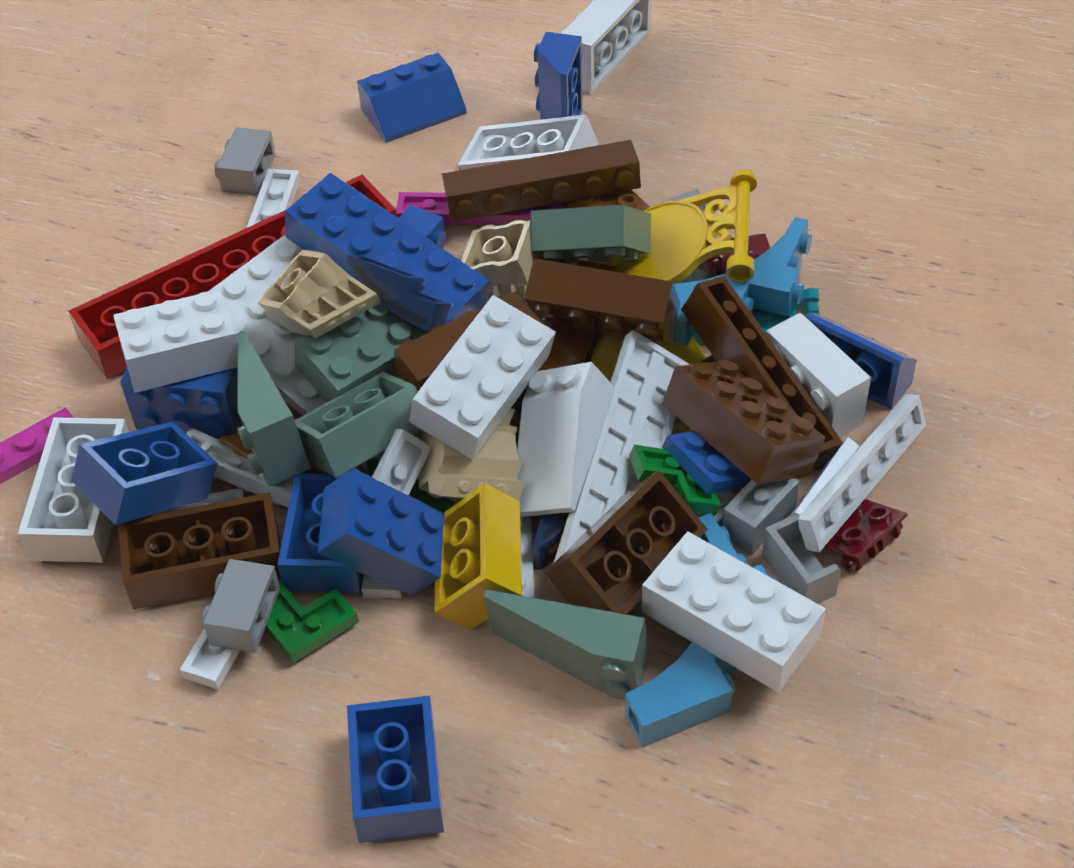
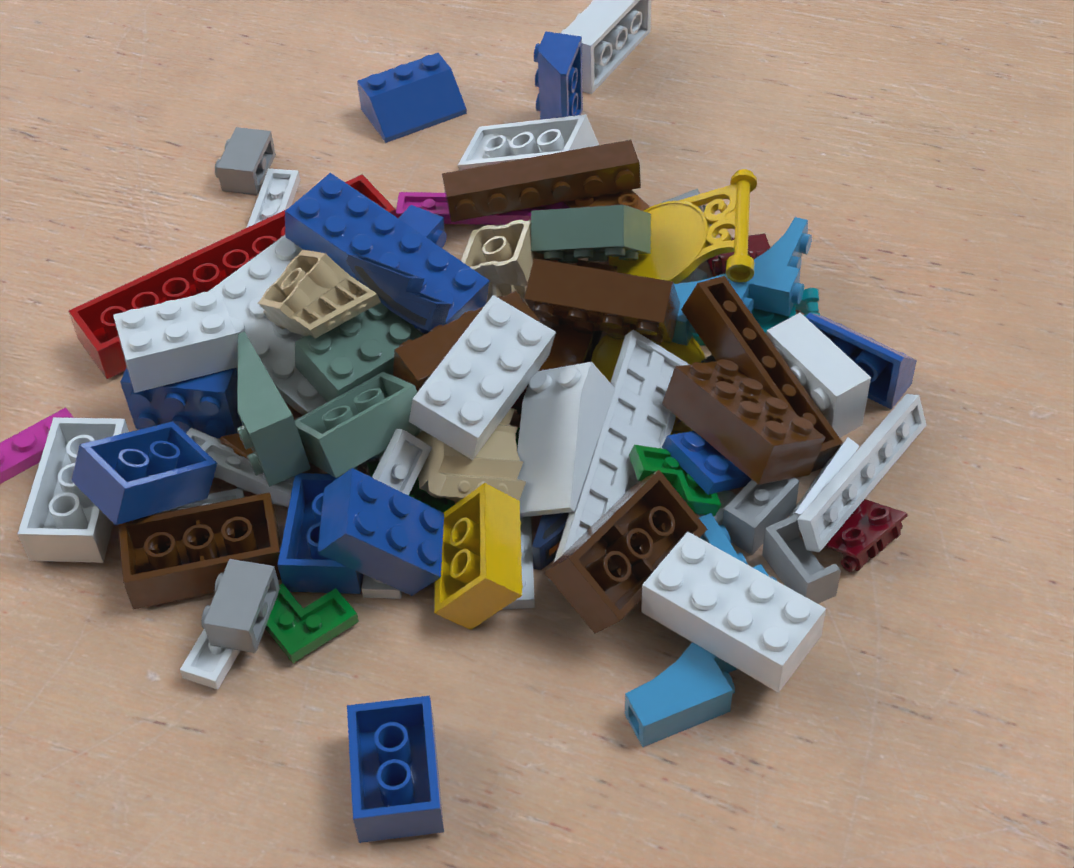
sand green slope [484,589,648,698] -> none

